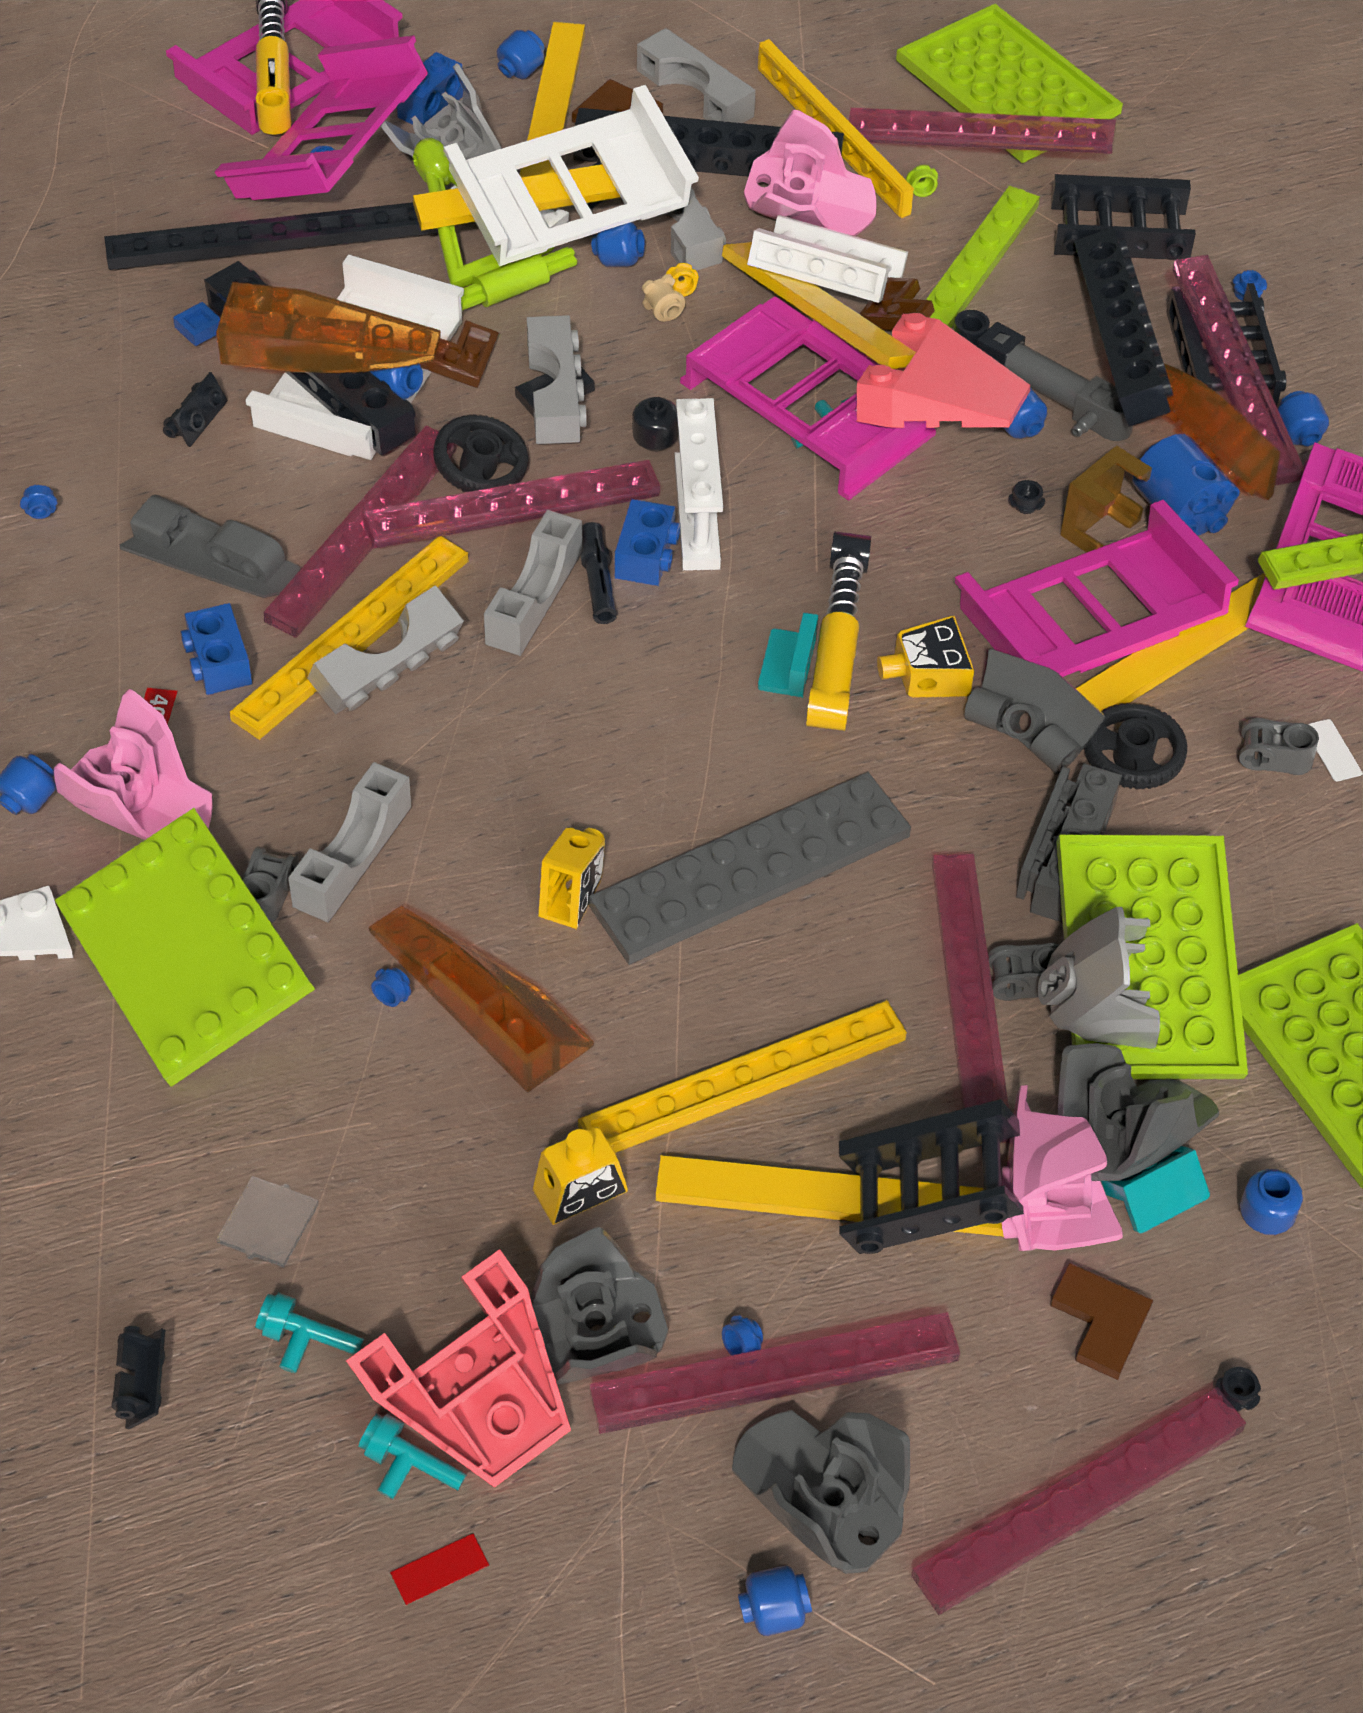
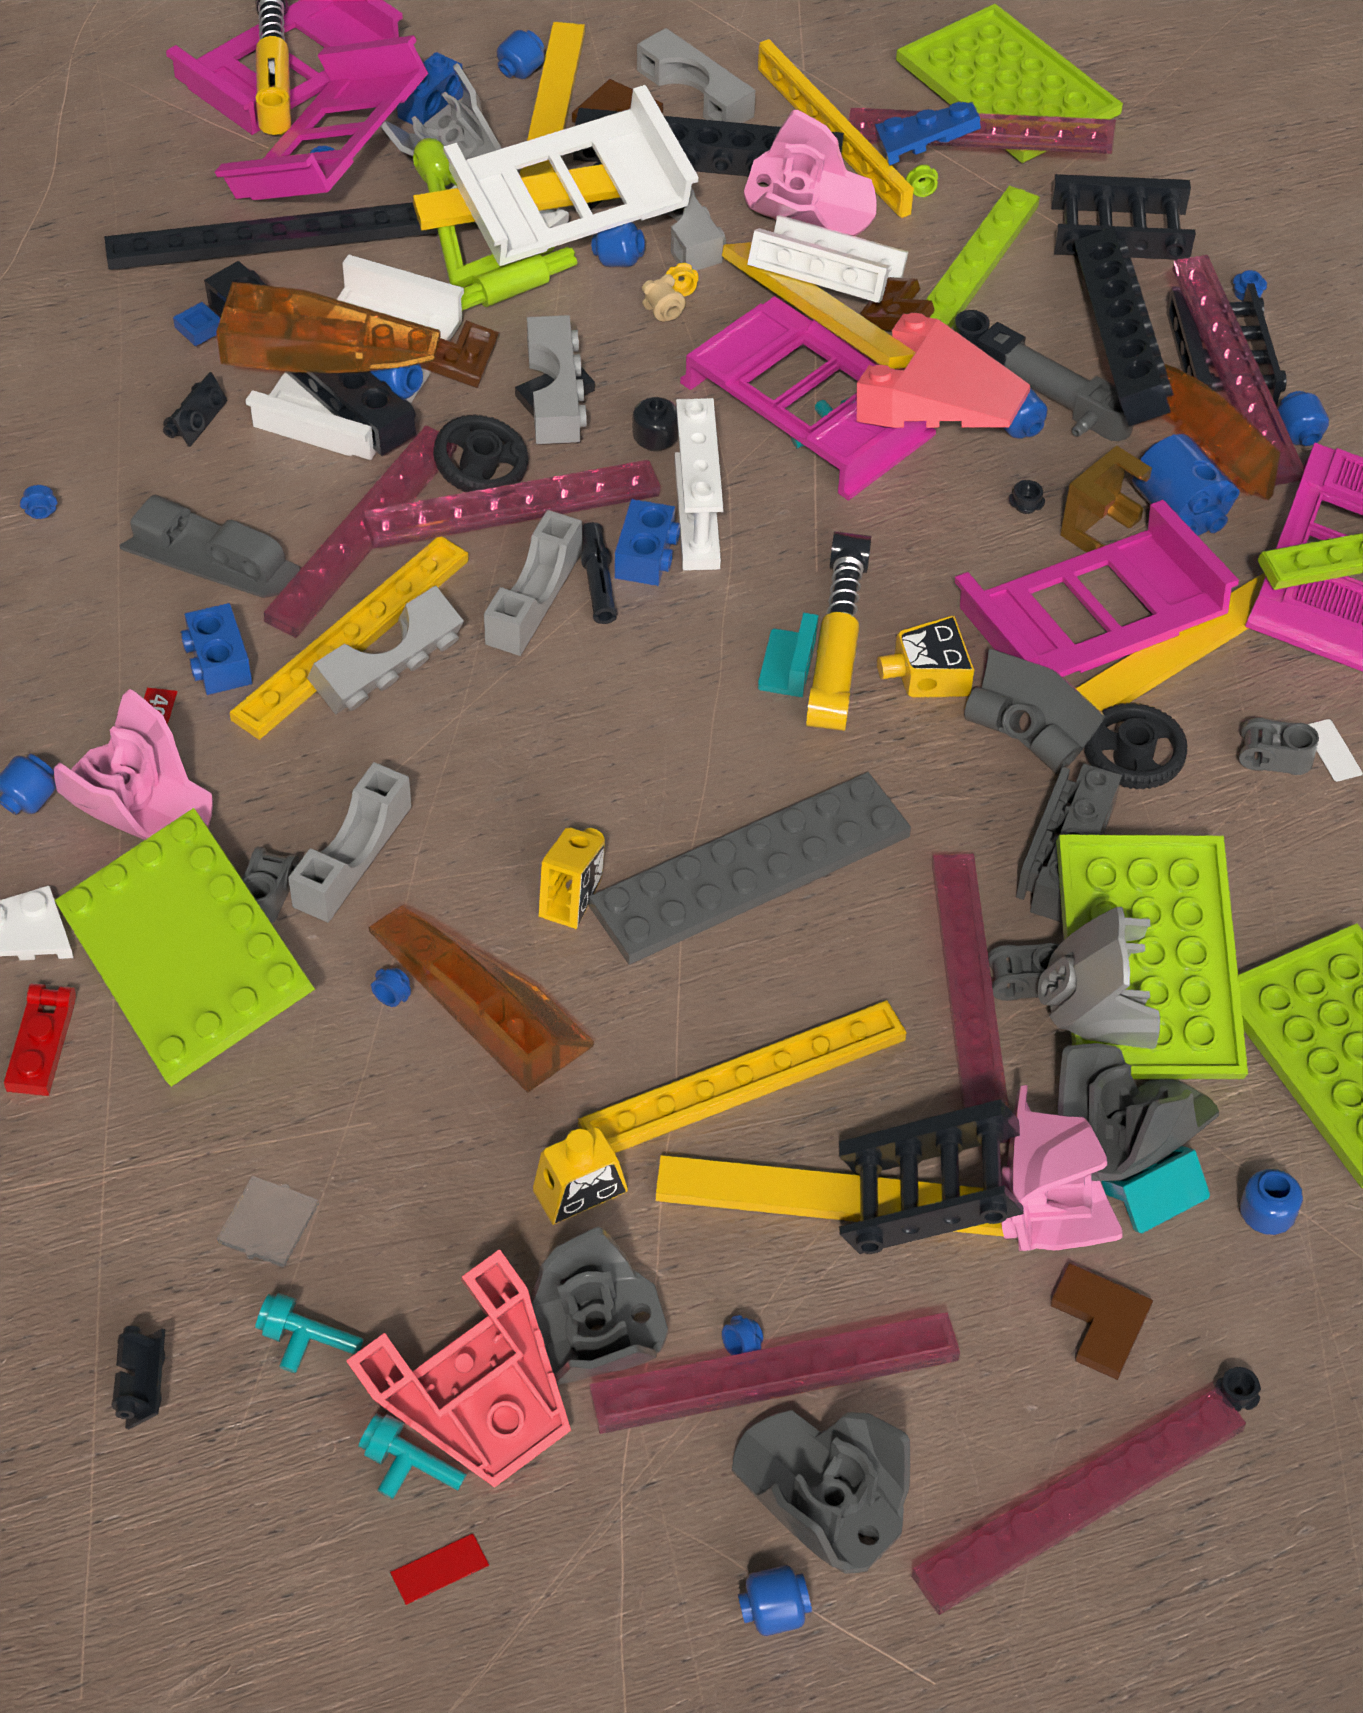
none -> red plate [4,983,76,1096]
none -> blue wing [875,102,981,166]

